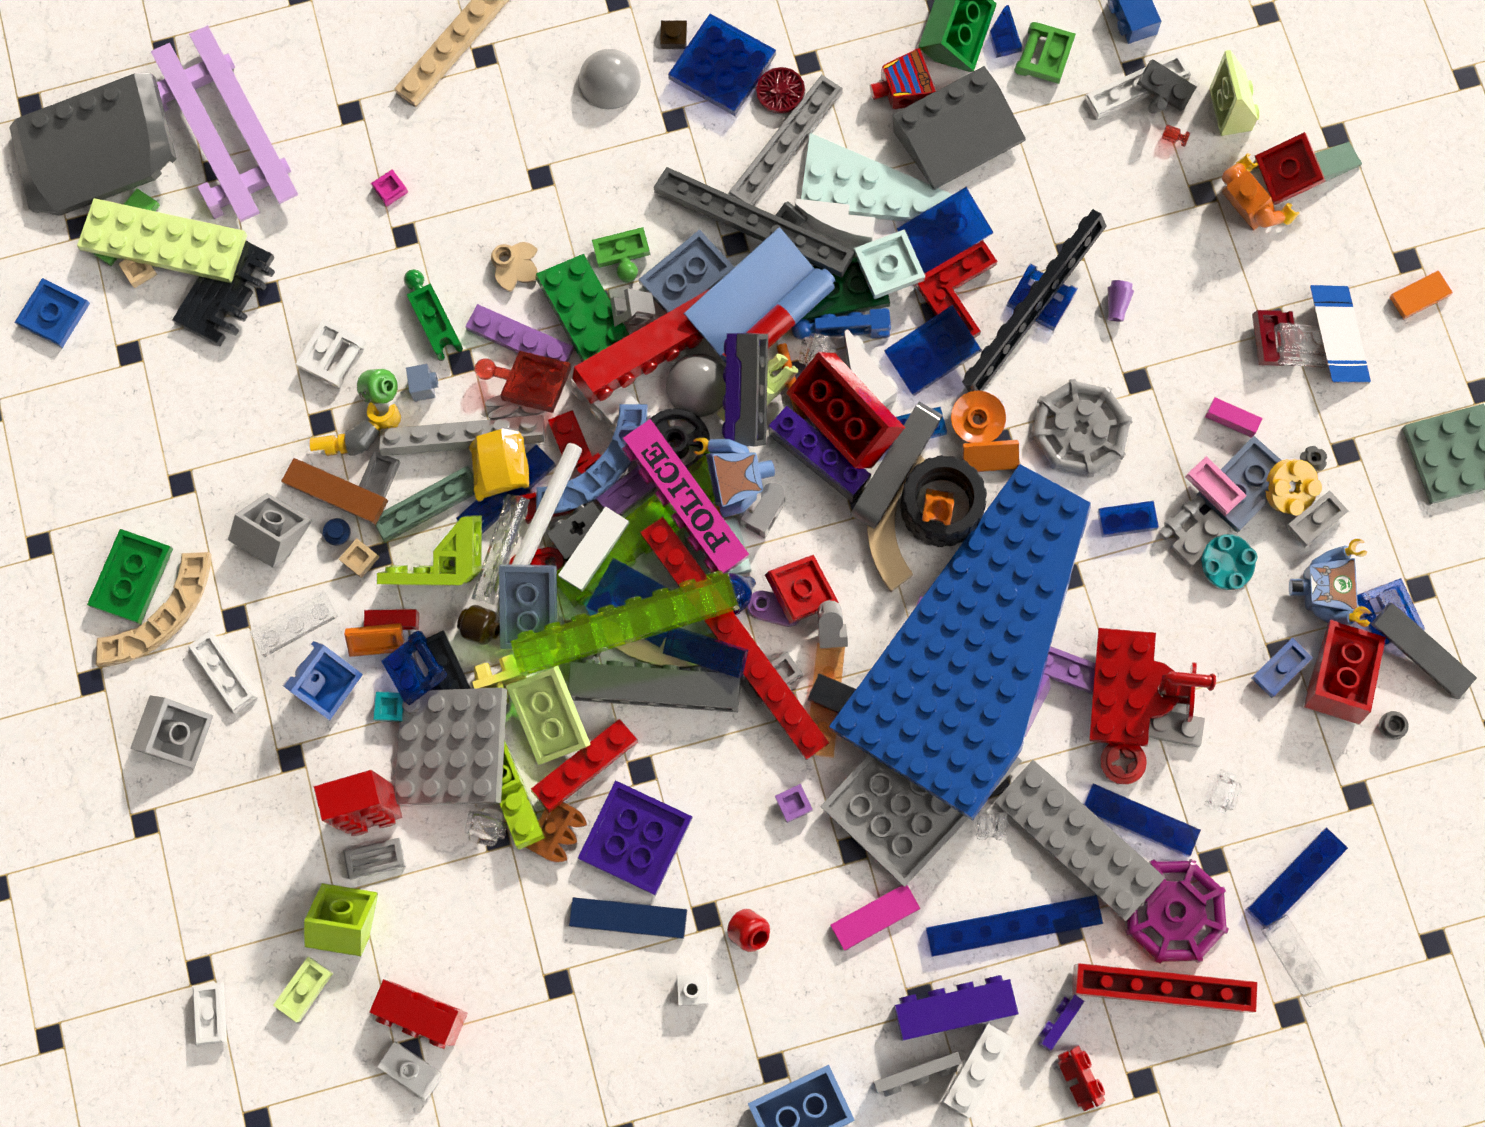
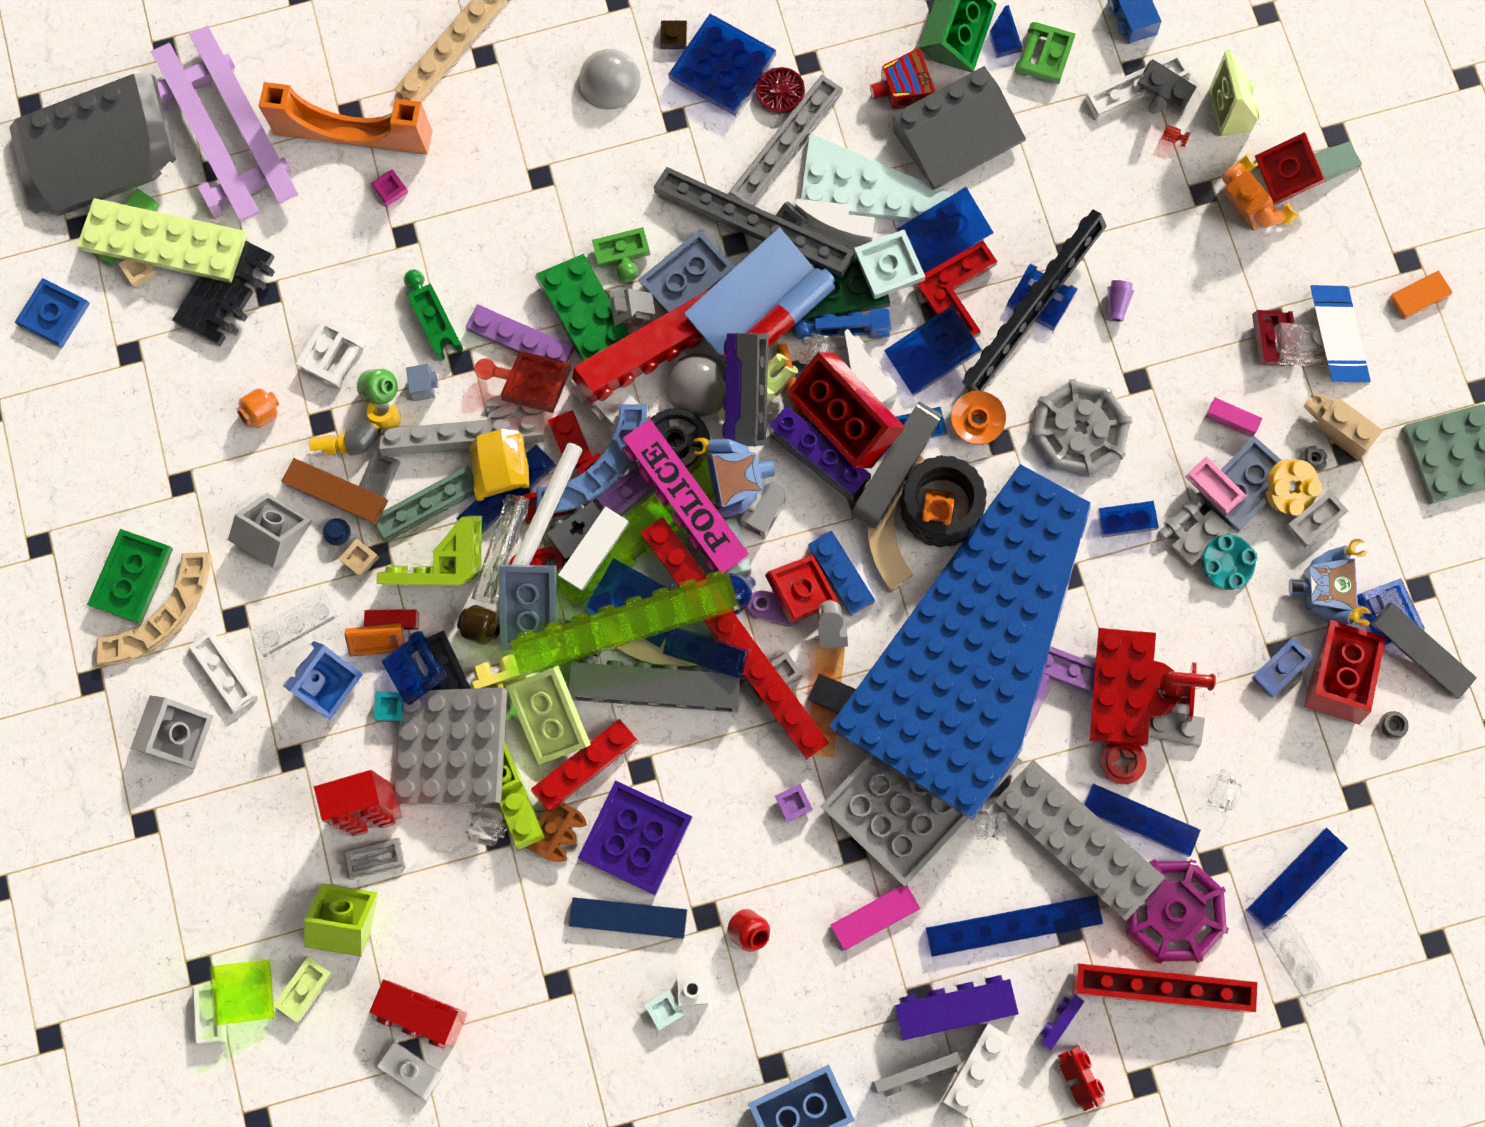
tan plate [491,242,538,292] -> none
orange tile [963,440,1019,472] -> none
none -> clear neon green plate [209,960,275,1026]
none -> orange head [236,388,279,428]
none -> orange arch [258,82,433,155]
none -> light aqua plate [644,990,684,1031]
none -> blue plate [808,530,875,616]
none -> tan hinge [1303,391,1383,460]

